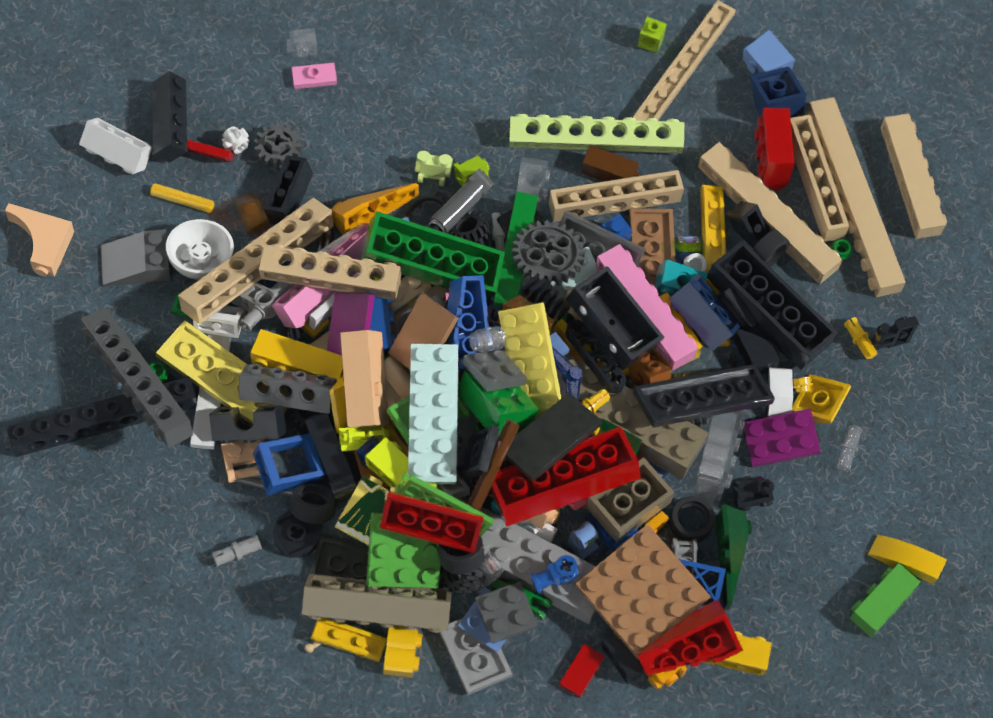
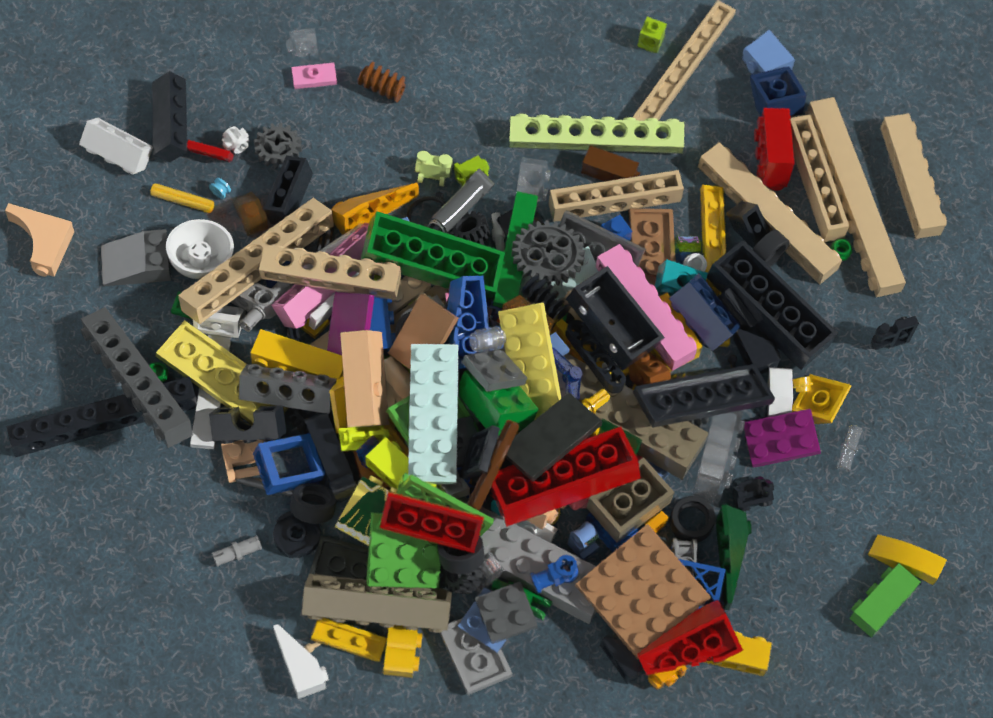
red tile [559,644,605,698] -> none
yellow axle [844,317,877,359] -> none
none -> medium azure bush [209,178,231,199]
none -> white slope [273,624,329,699]
none -> dark orange piece [358,61,405,103]

